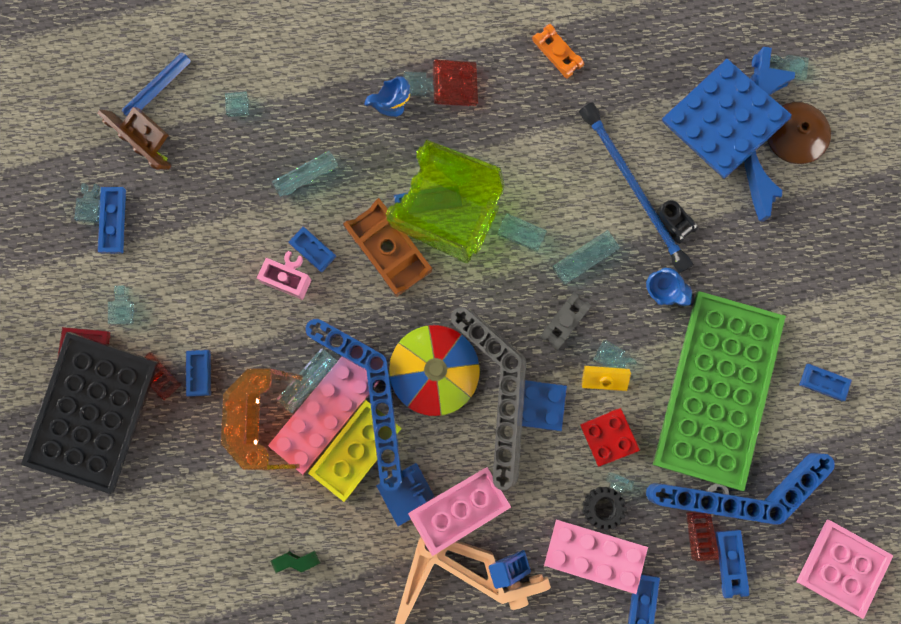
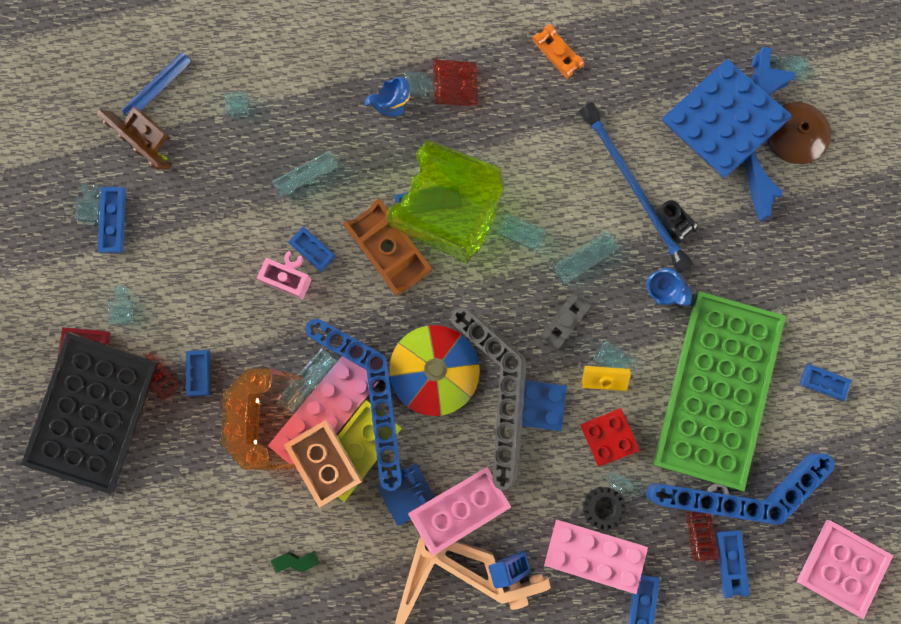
none -> light nougat brick [284,420,363,508]

